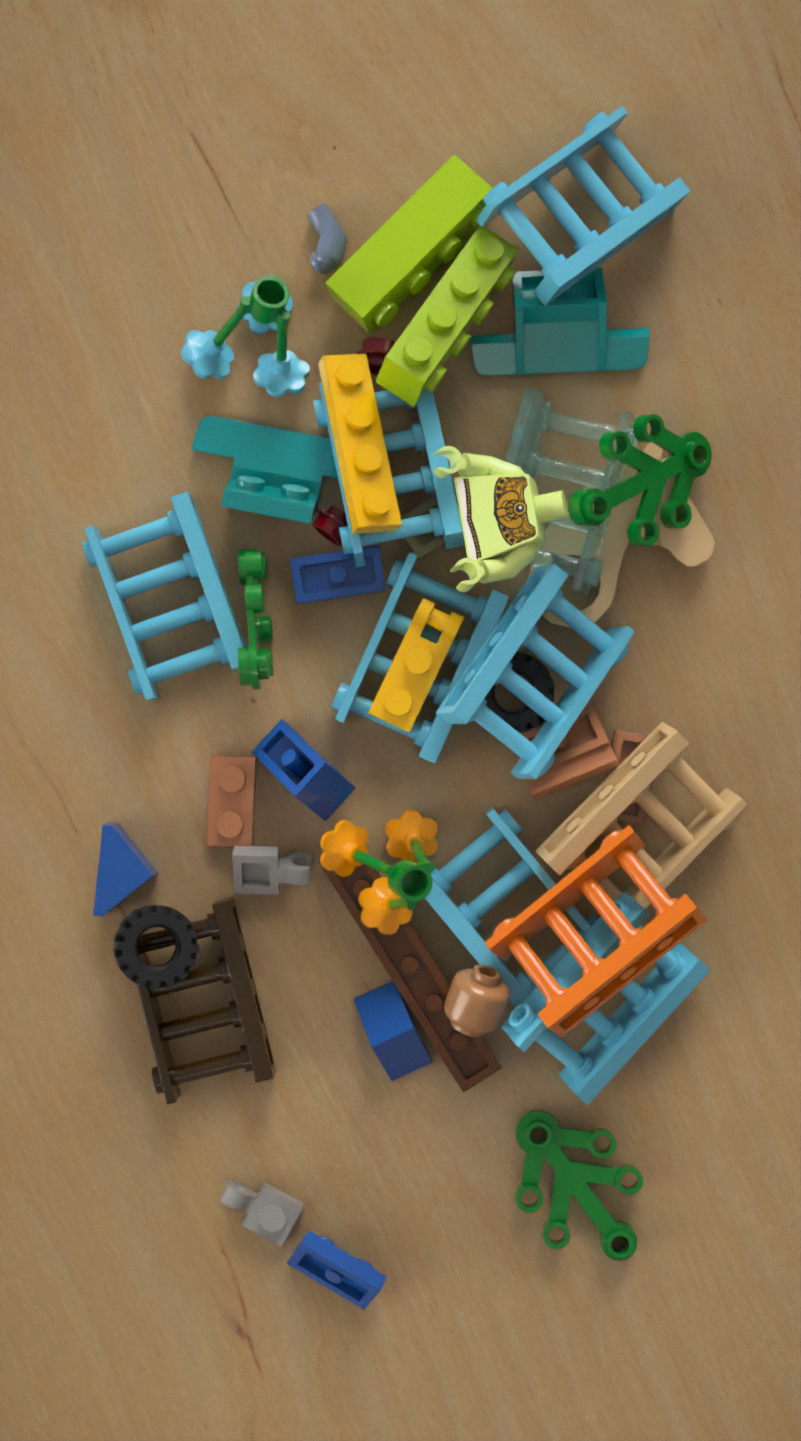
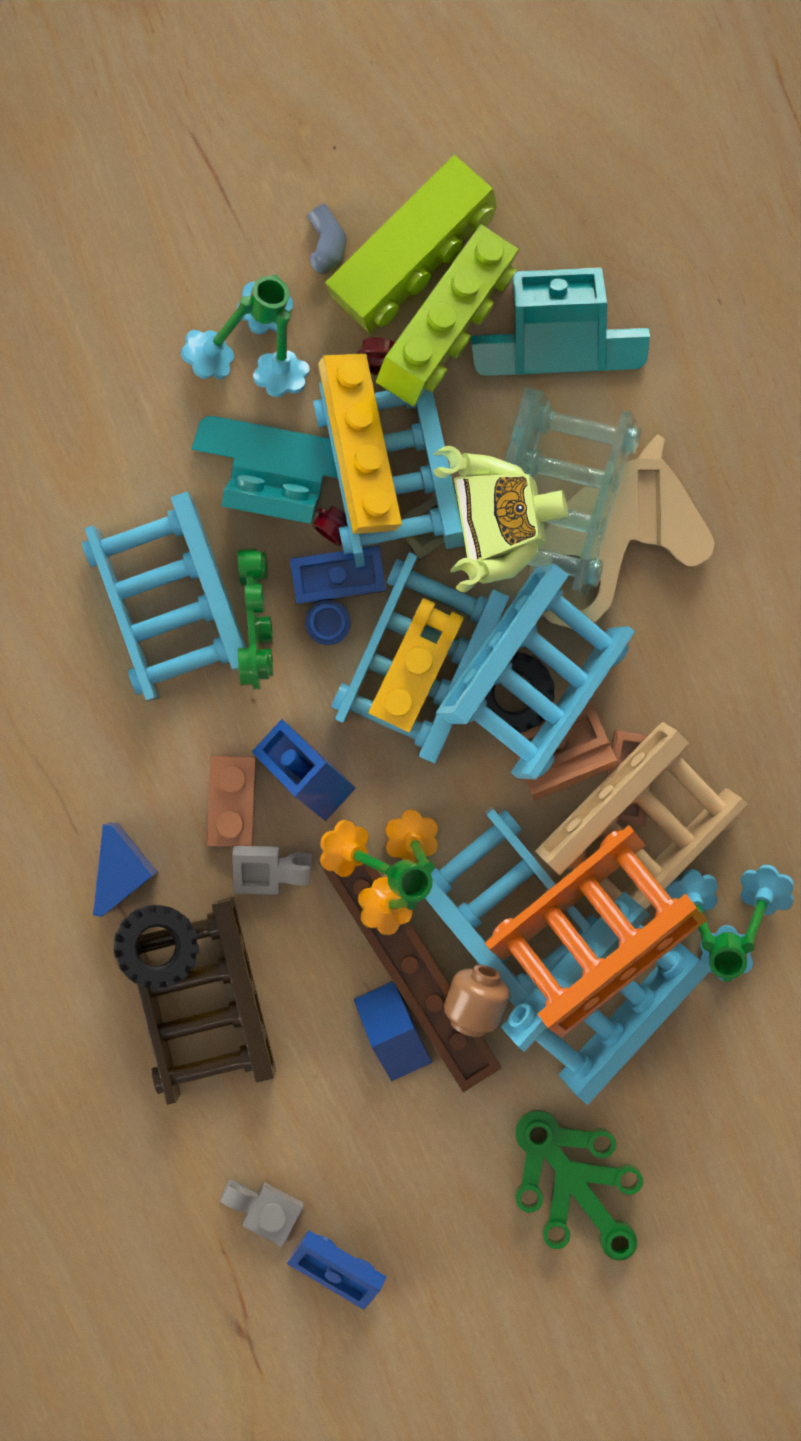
medium azure fence [476,106,691,306] -> none
green plant [568,414,712,546] -> none
none -> blue plate [305,600,351,645]
none -> medium azure plant [665,865,794,982]

